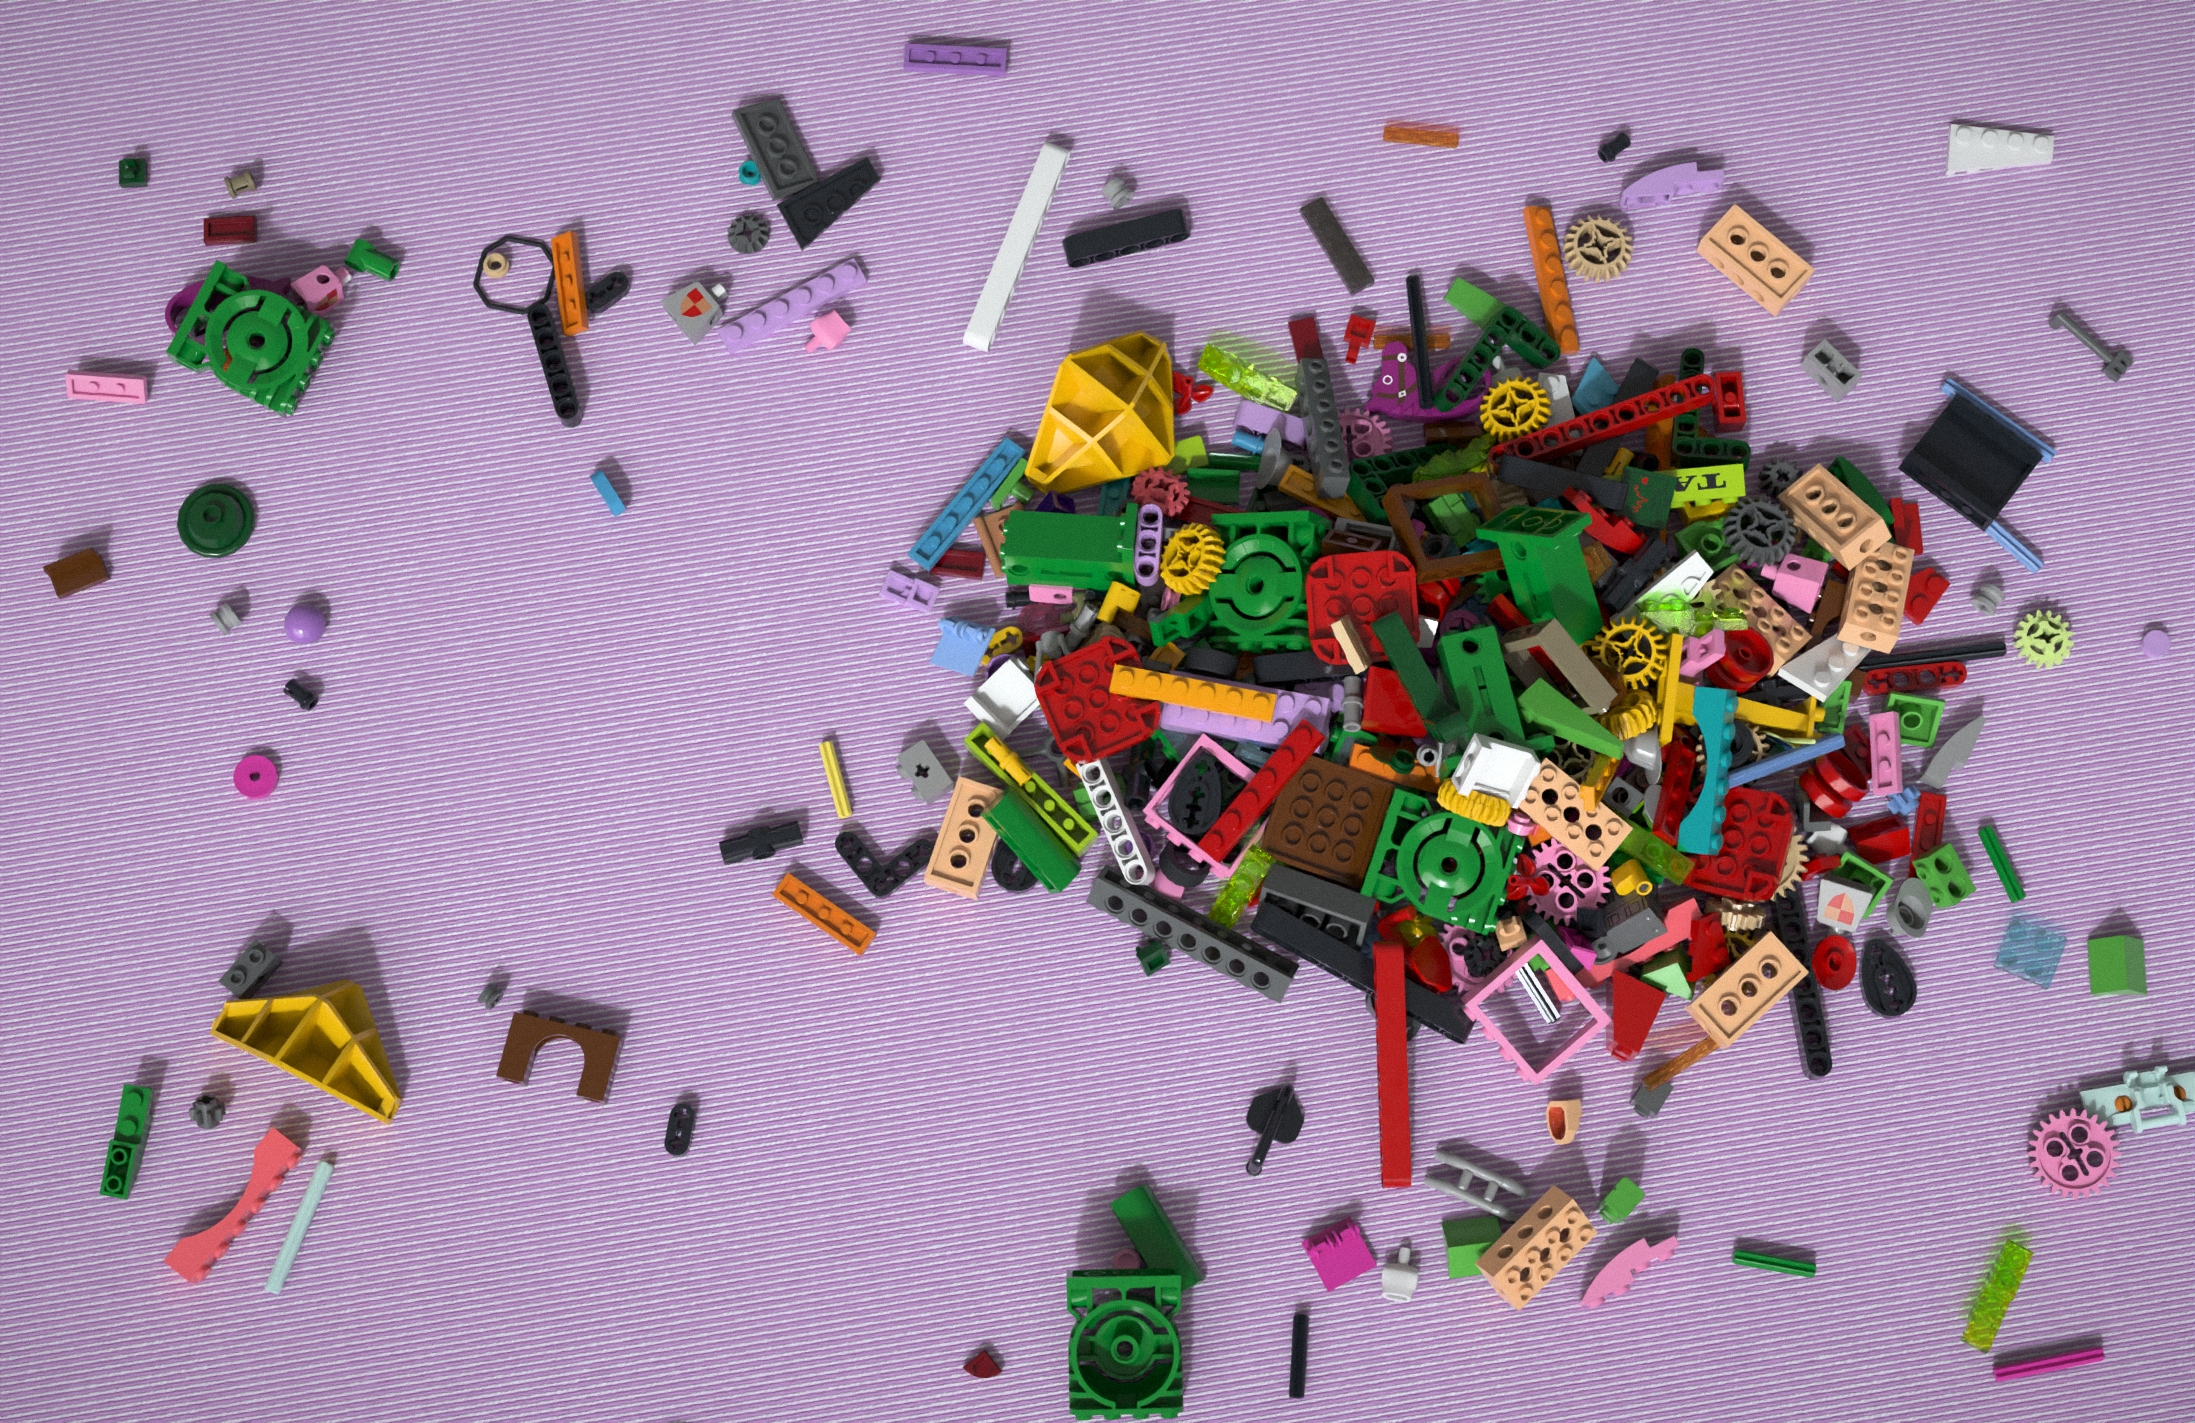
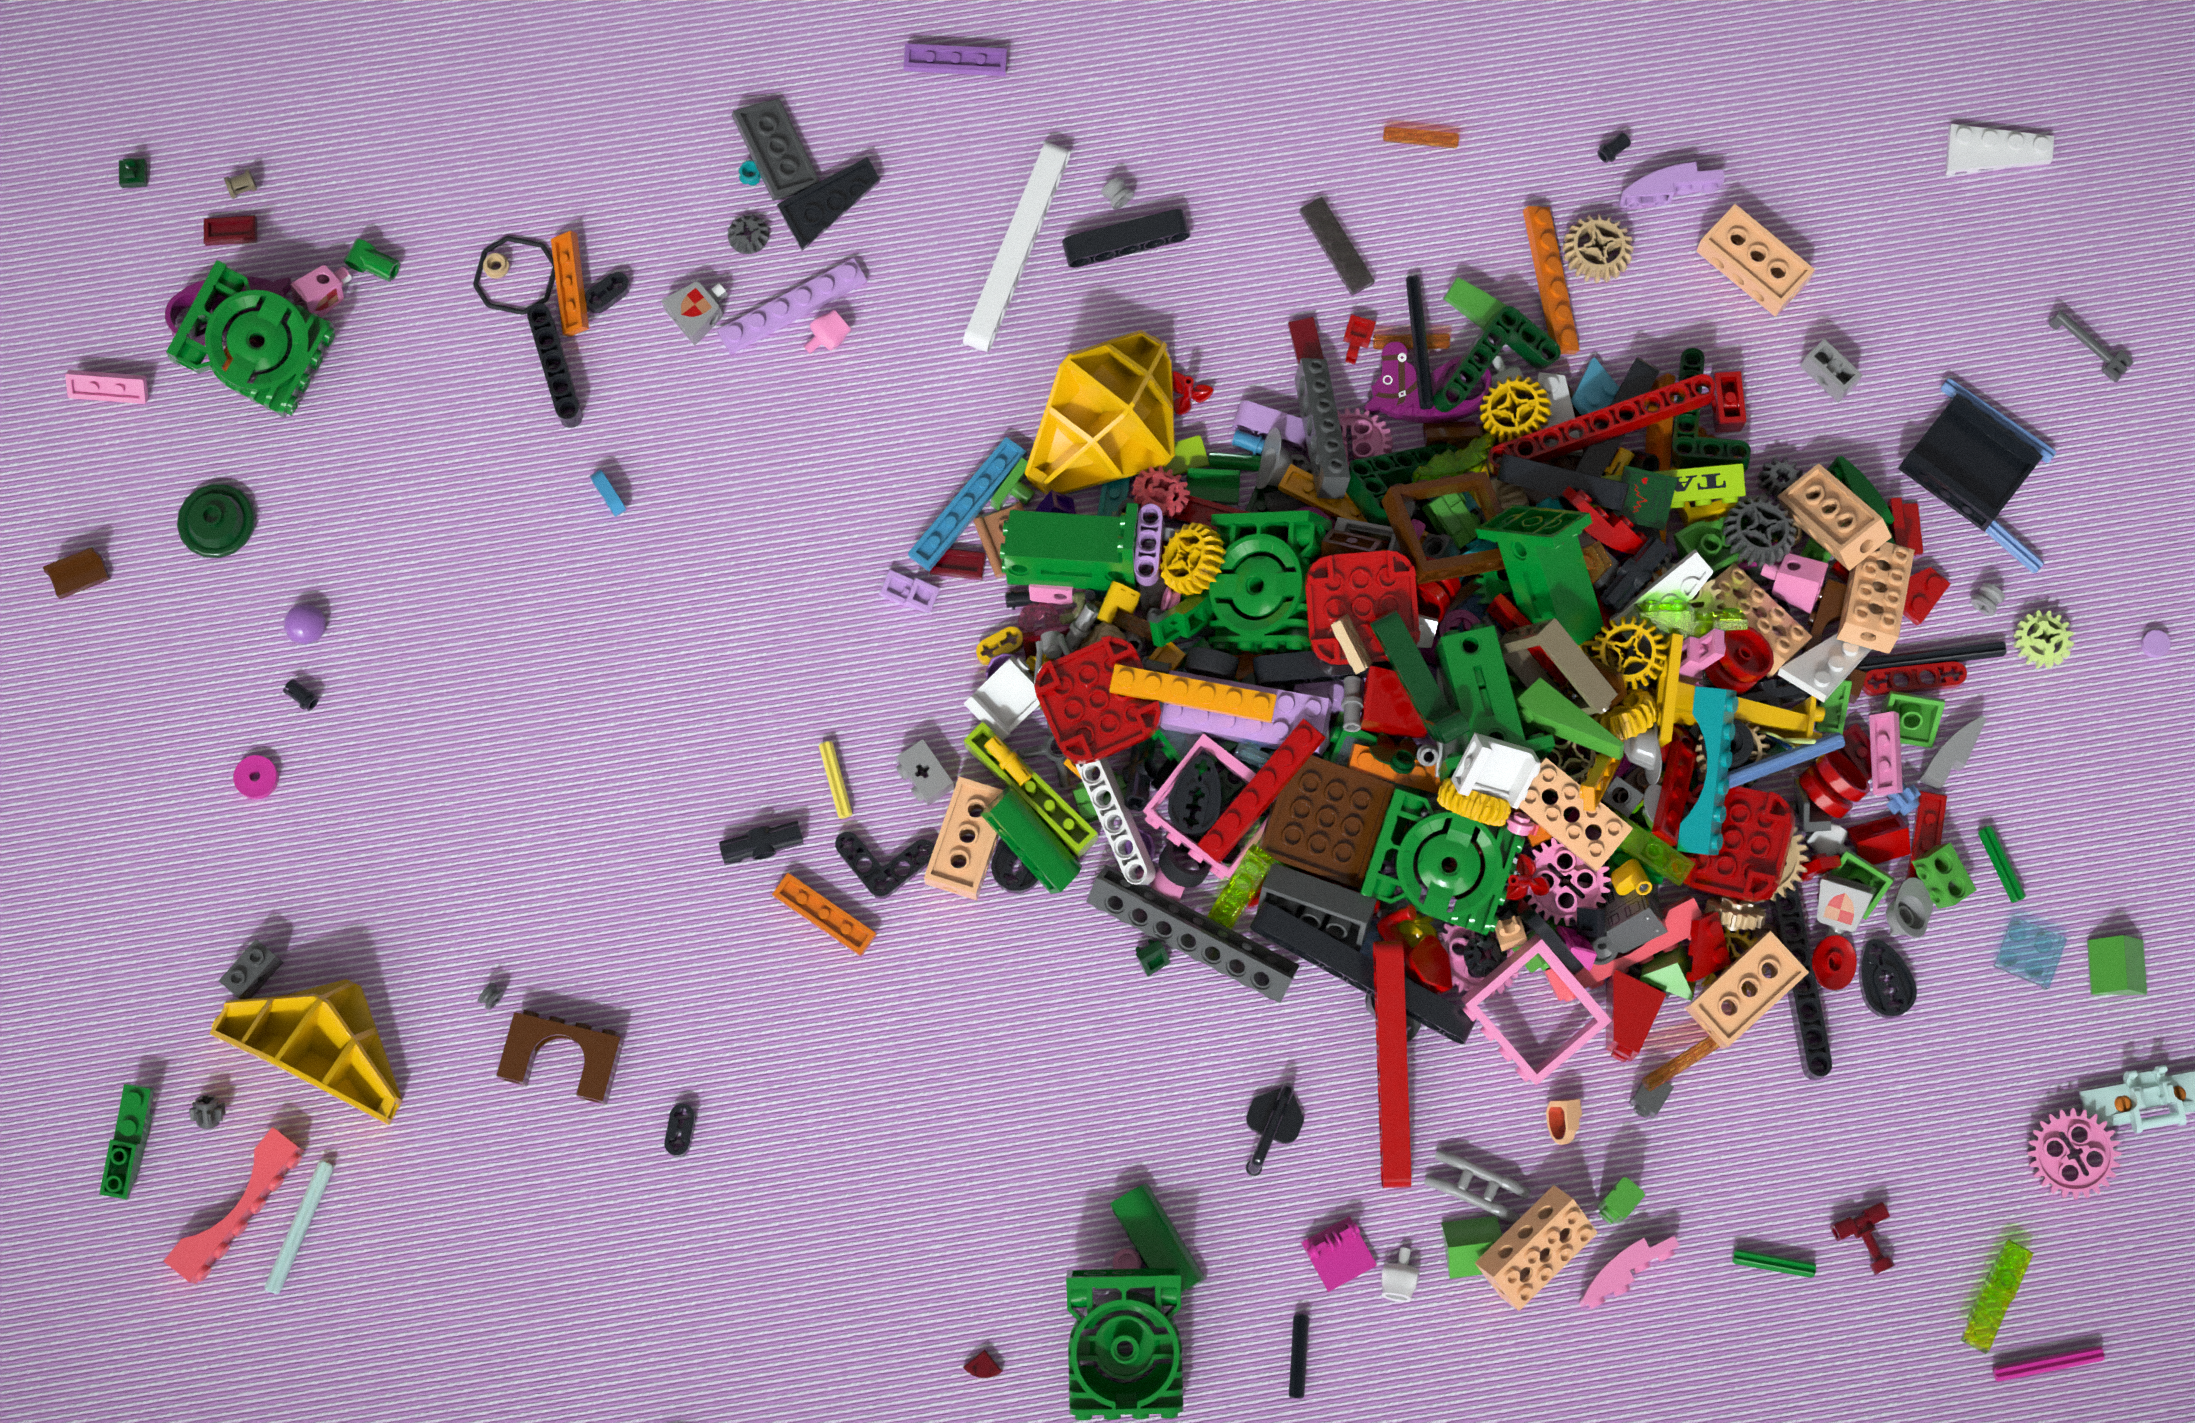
light grey wheel [209,602,242,636] -> none
light blue hinge [929,616,995,677] -> none
clear neon green slope [1197,343,1300,414] -> none
axle [1510,953,1561,1024] -> none
none -> dark red bar [1830,1202,1895,1275]

